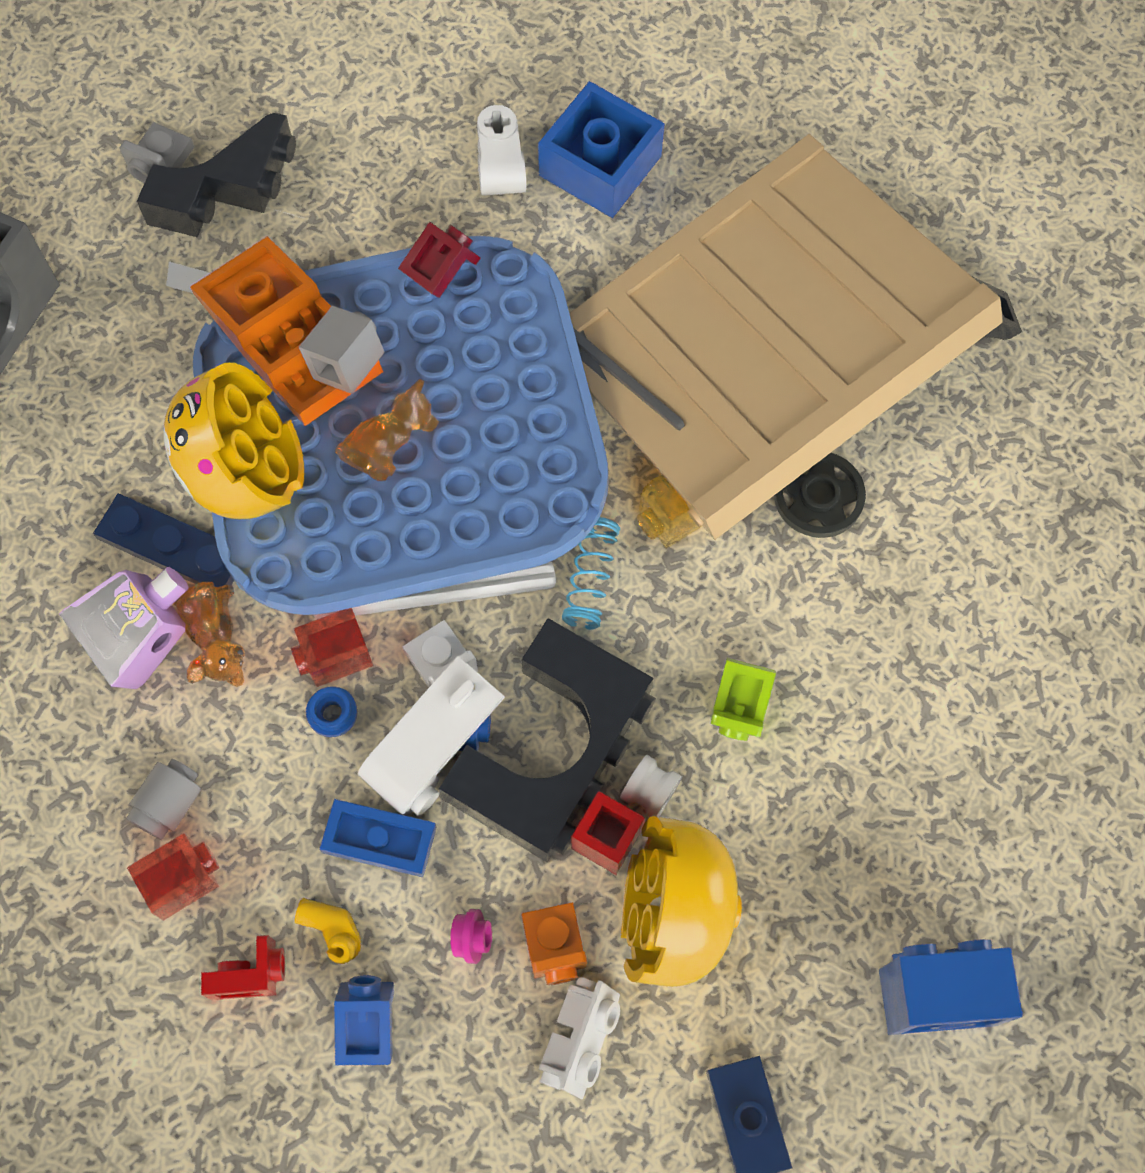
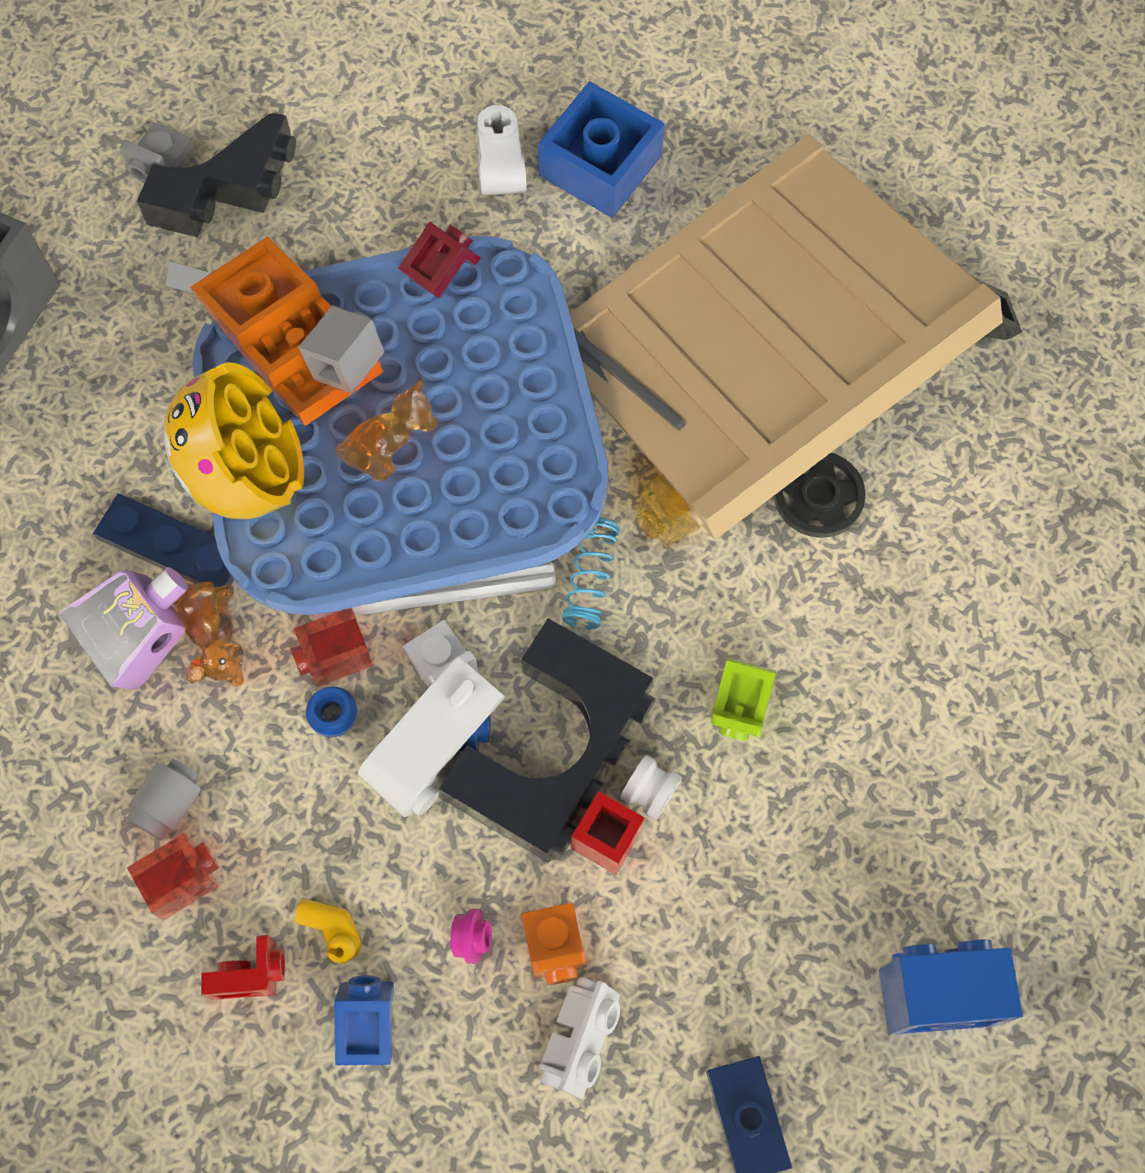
blue plate [319,799,437,878] -> none
yellow cylinder [621,816,742,987] -> none

